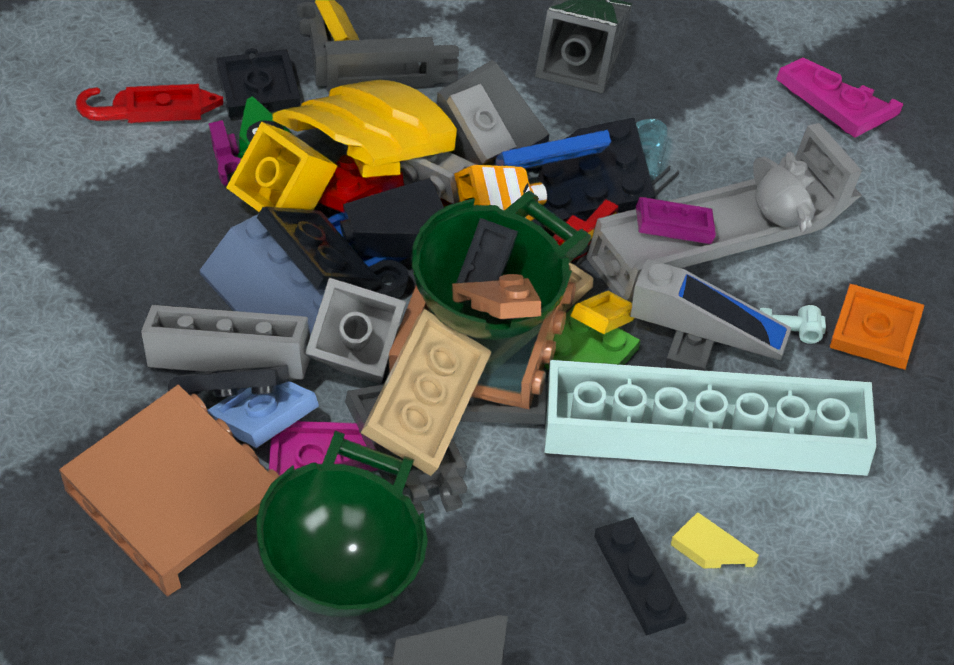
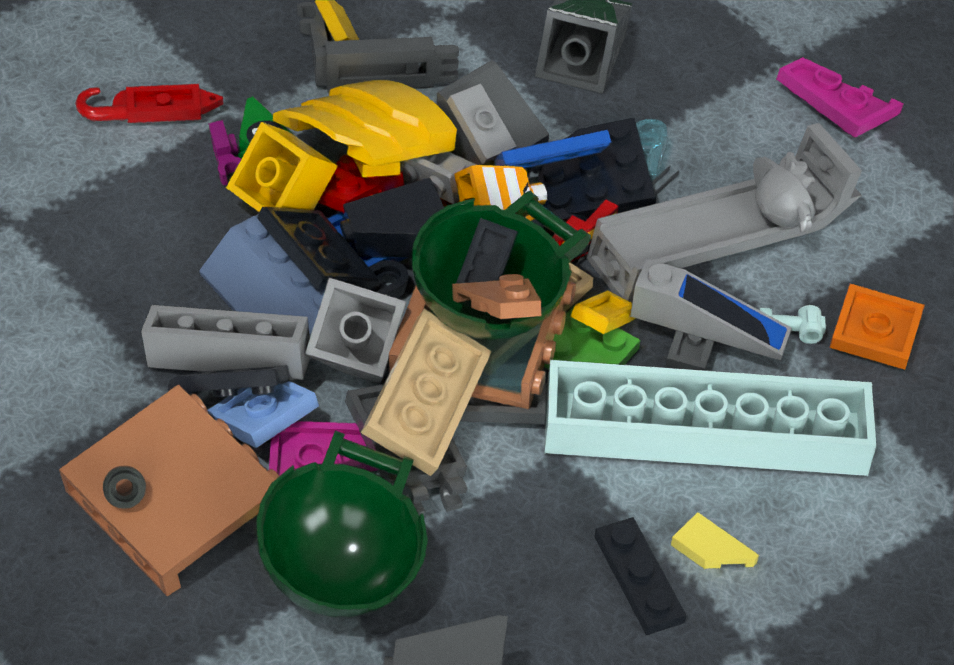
black plate [216,48,300,118] -> none
magenta plate [636,197,716,244] -> none
none -> pearl dark grey plate [103,465,146,509]

